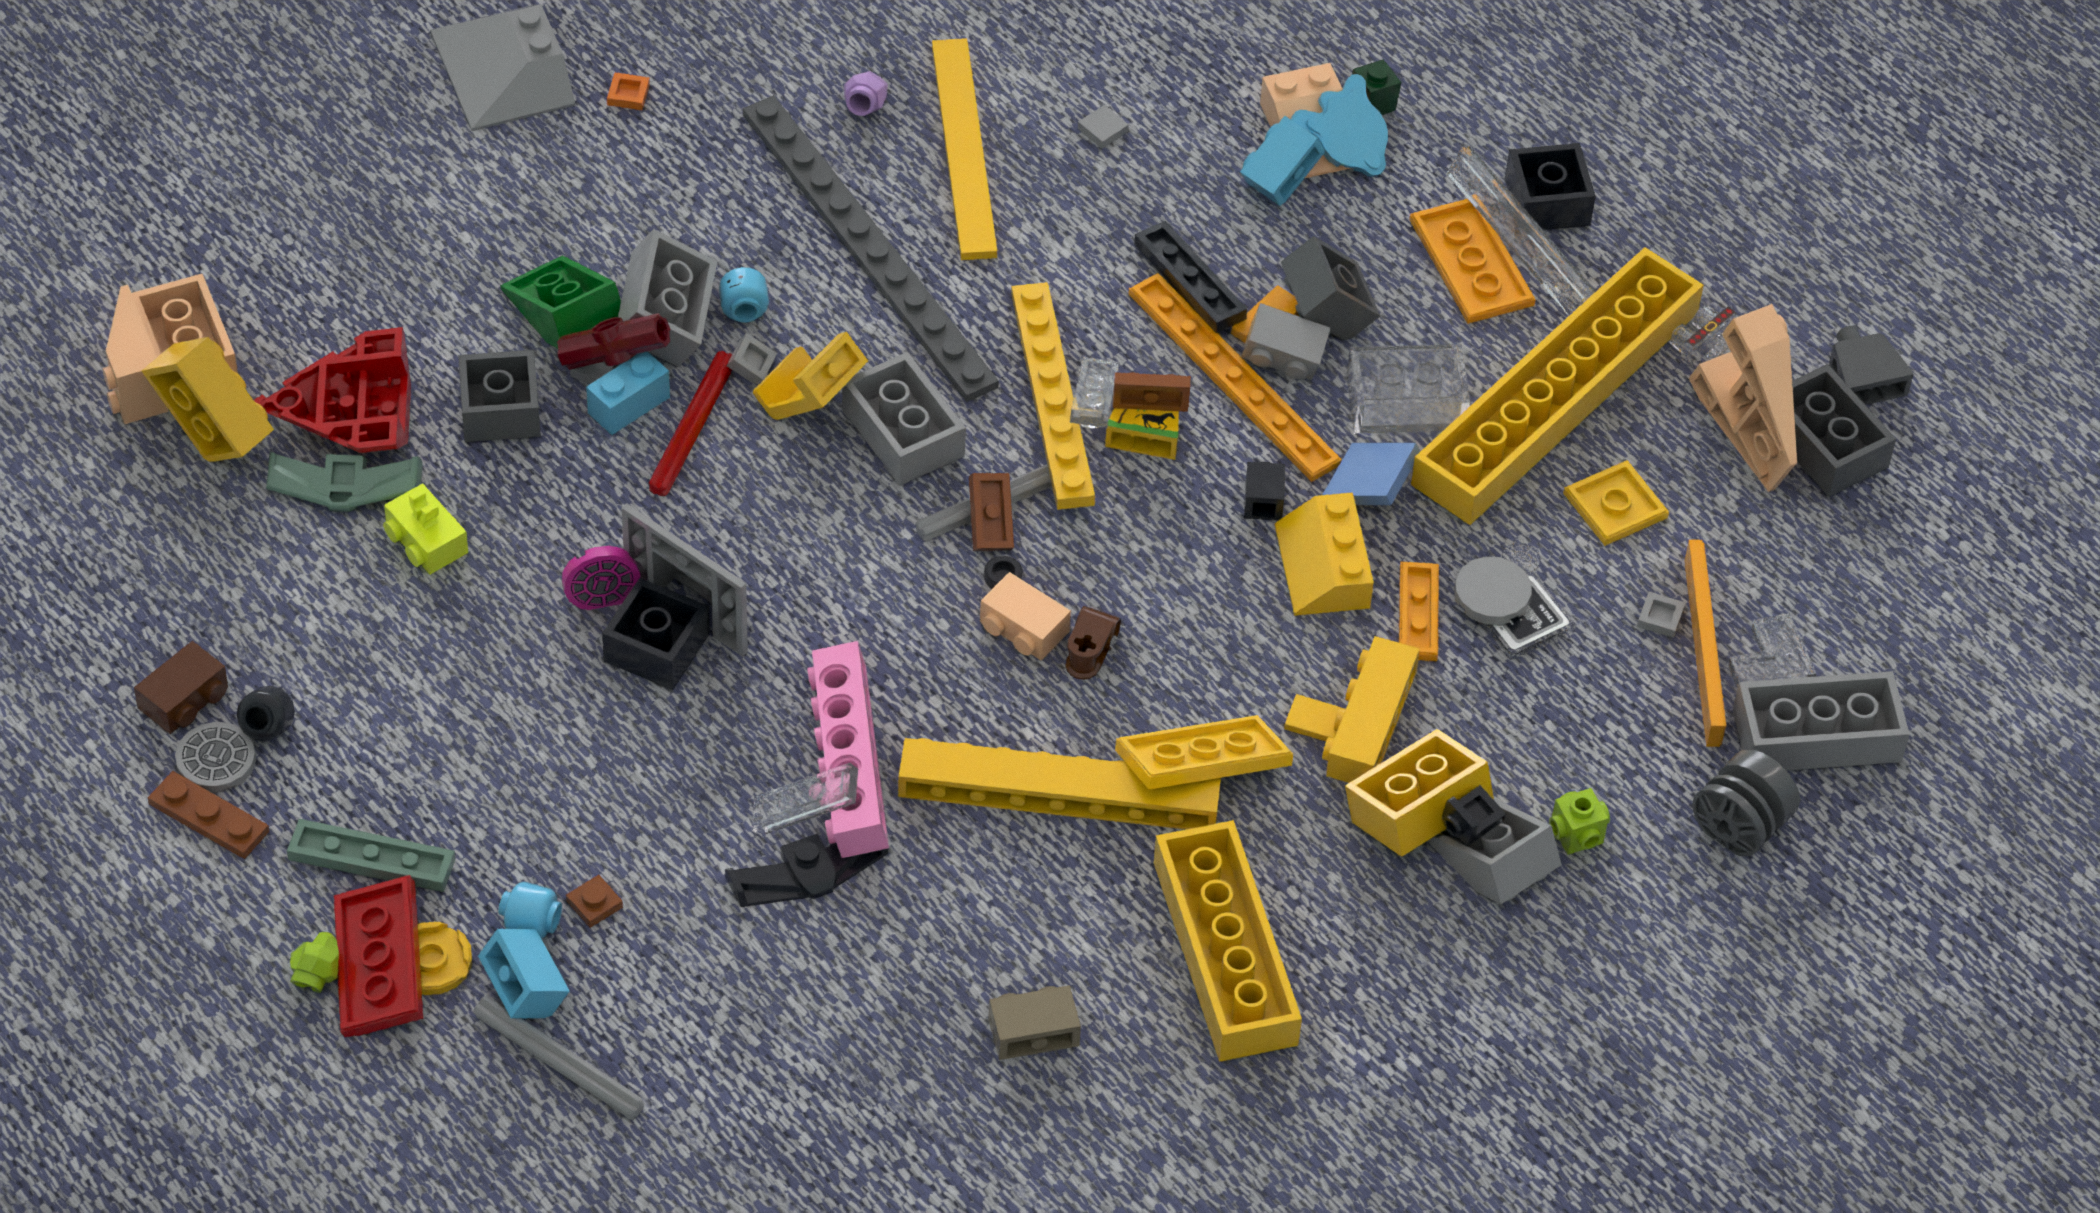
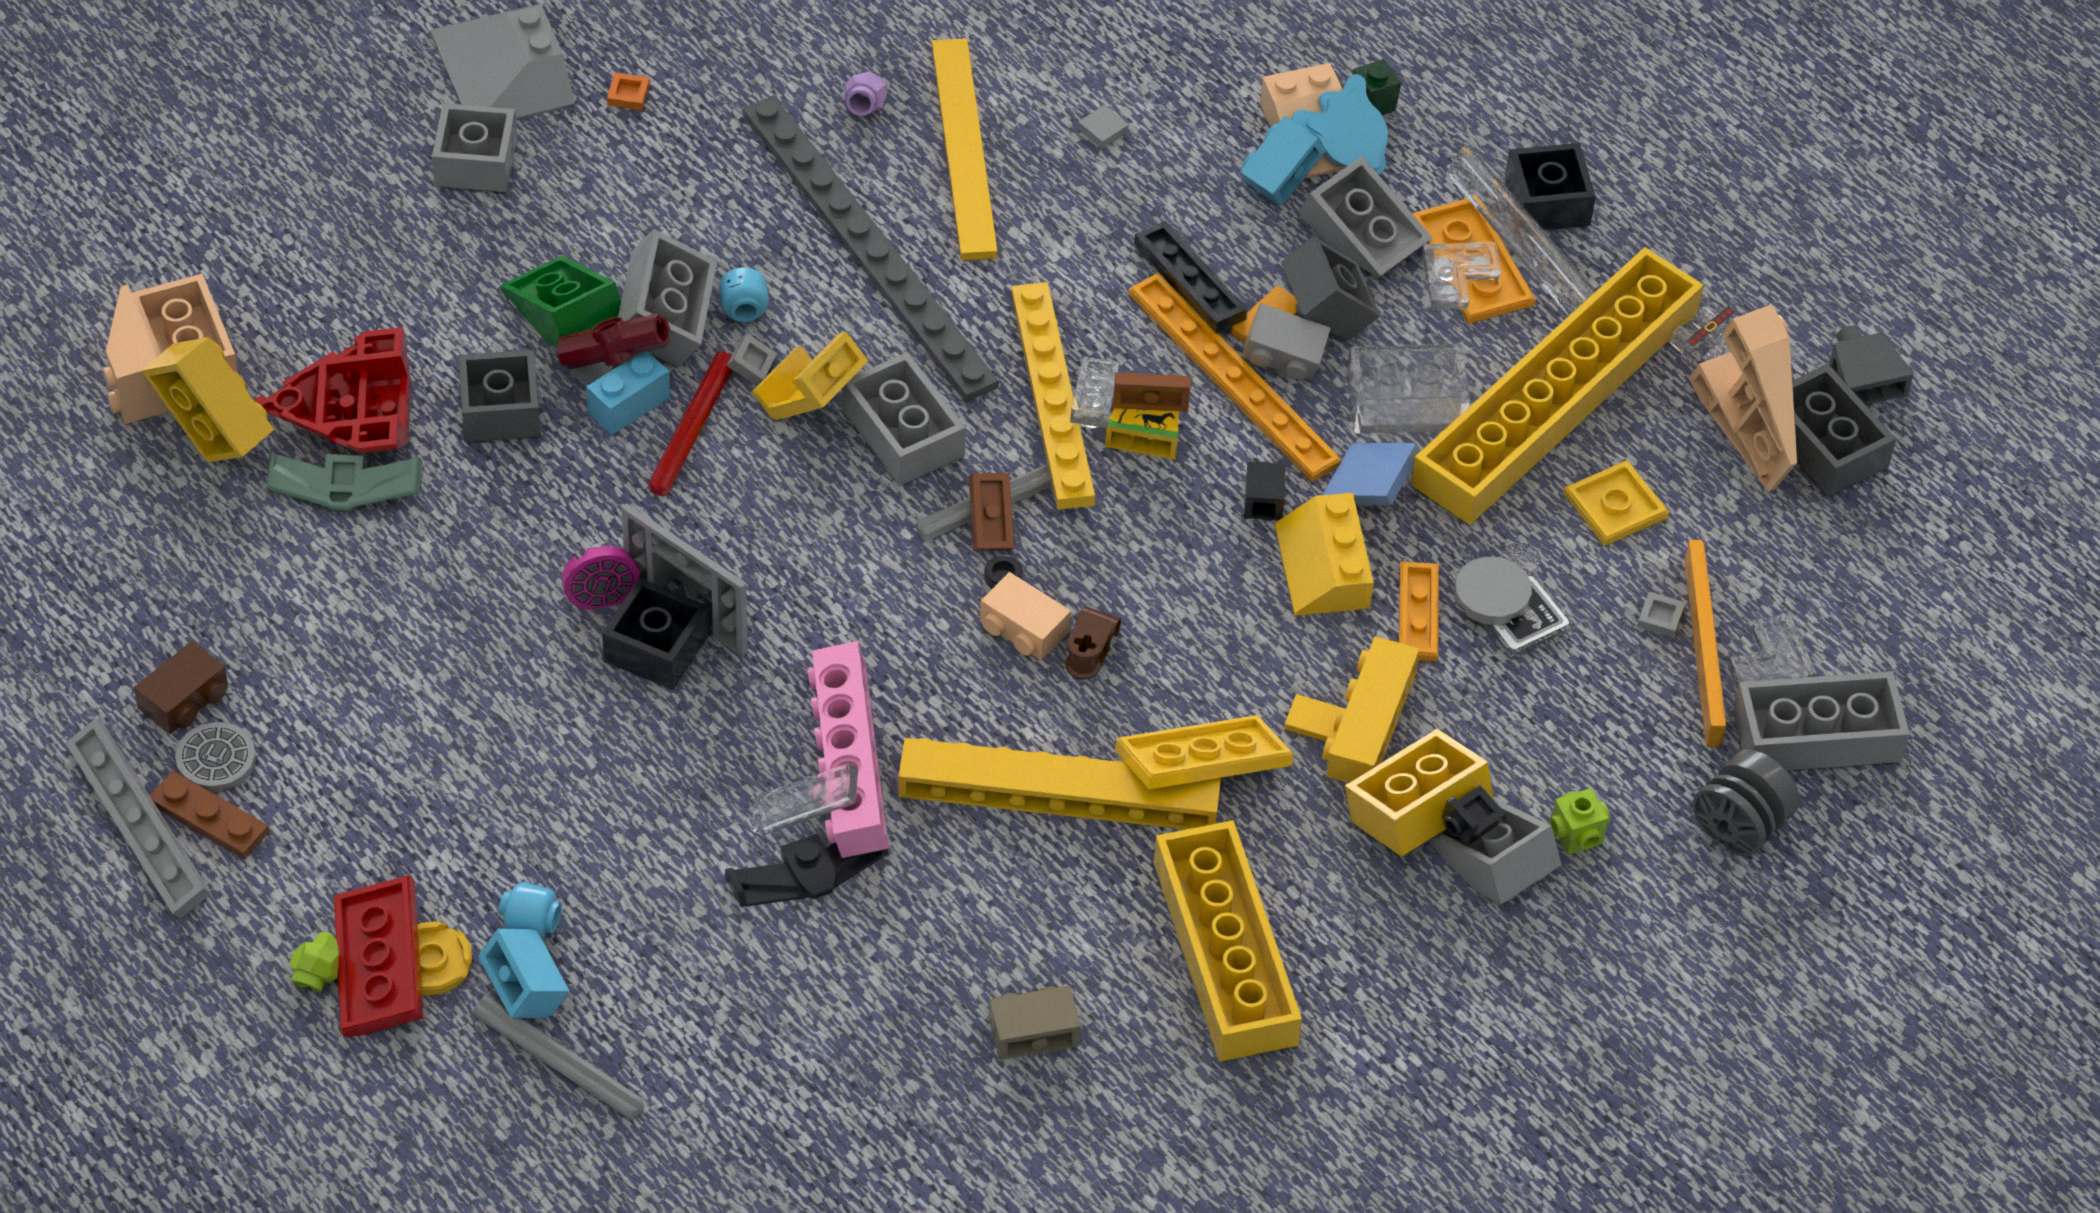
black head [236,686,295,741] -> none
sand green plate [287,819,455,892] -> none
neon yellow brick [383,483,468,575] -> none
dark orange plate [566,874,623,928] -> none
none -> light grey plate [65,718,211,919]
none -> light grey brick [432,103,517,192]
none -> light grey slope [1298,156,1432,279]
none -> clear plate [1422,242,1501,310]

